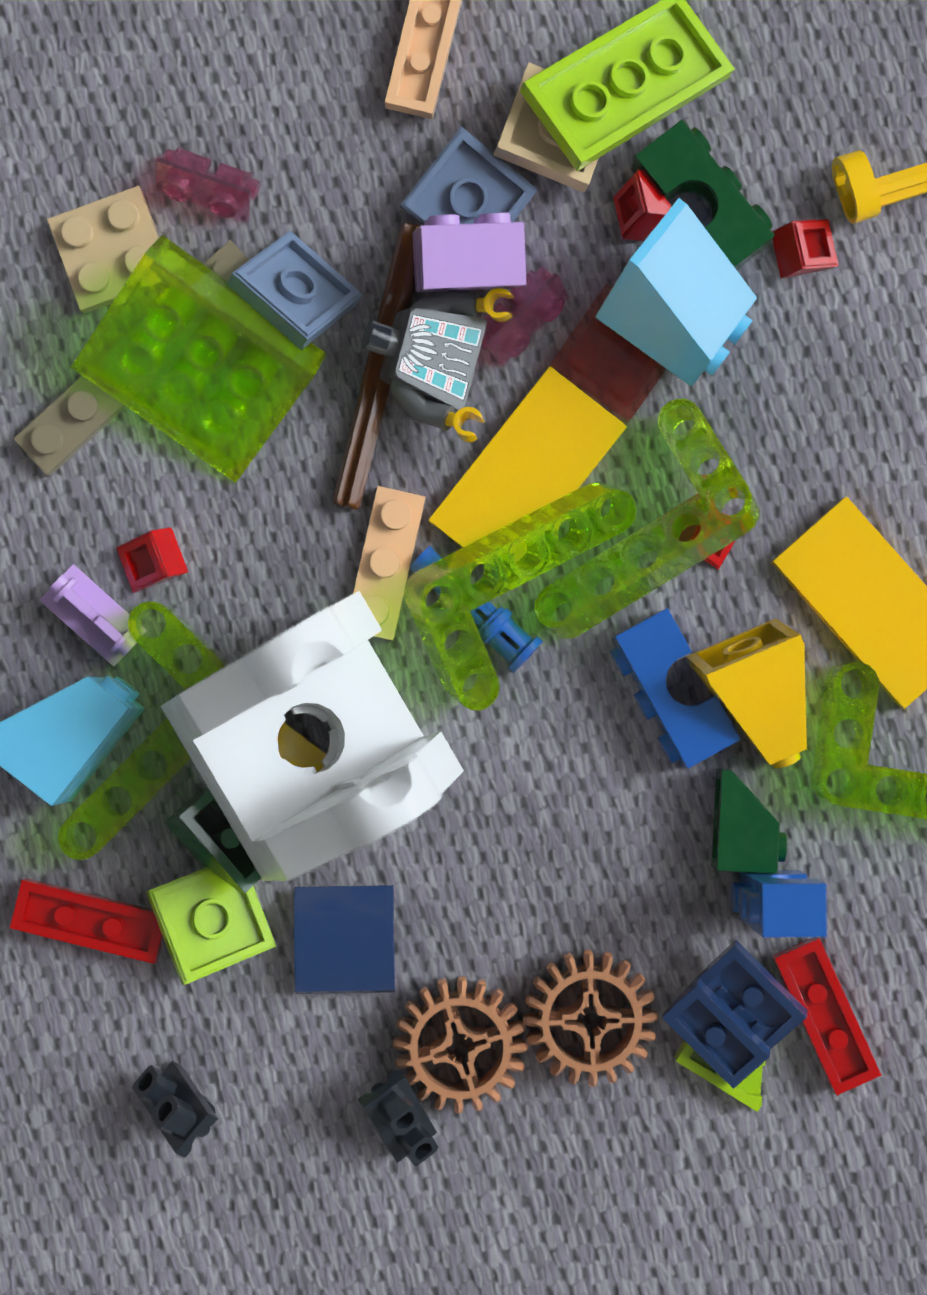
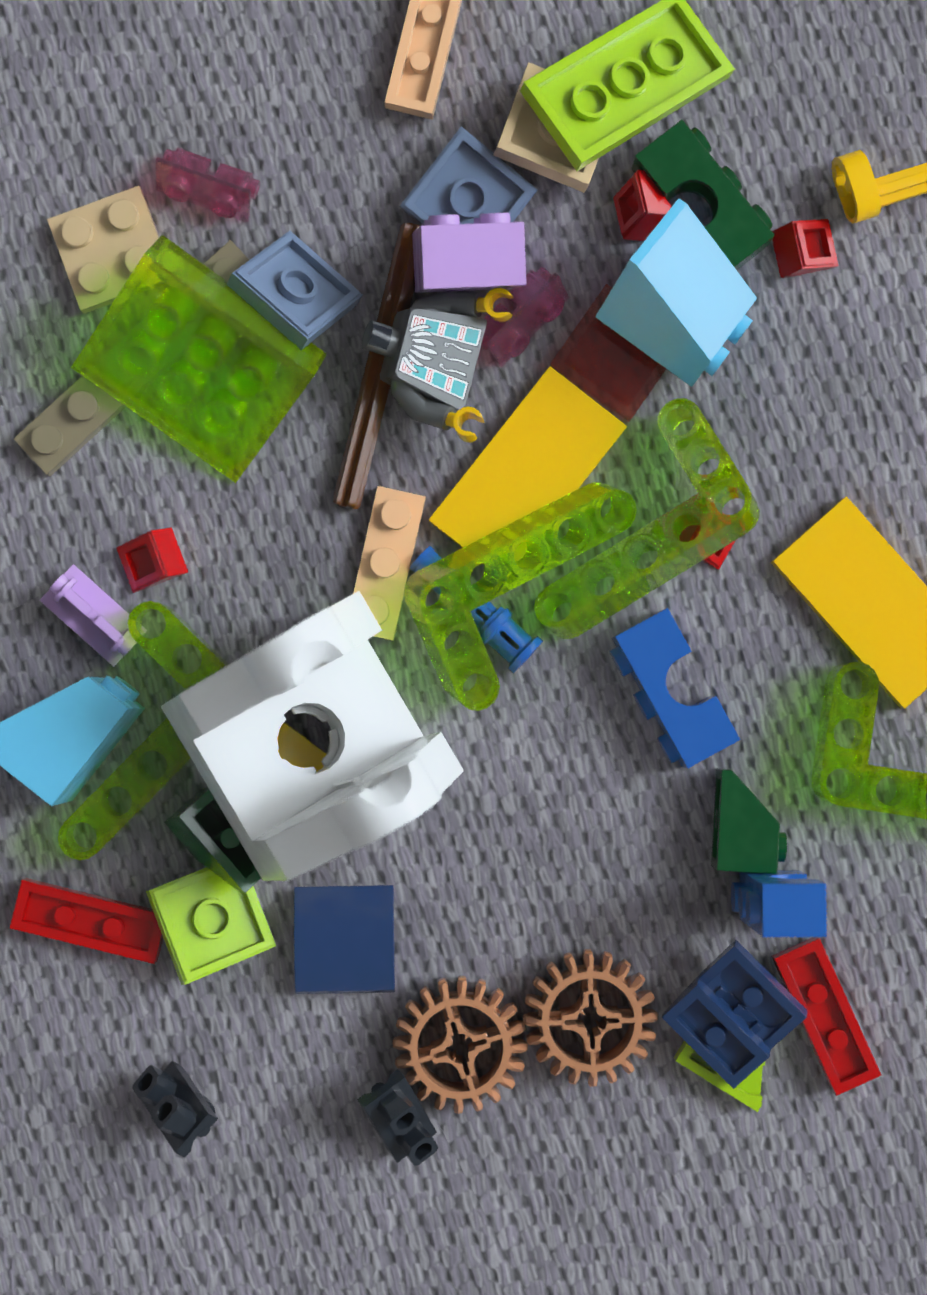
yellow slope [686,618,807,768] -> none

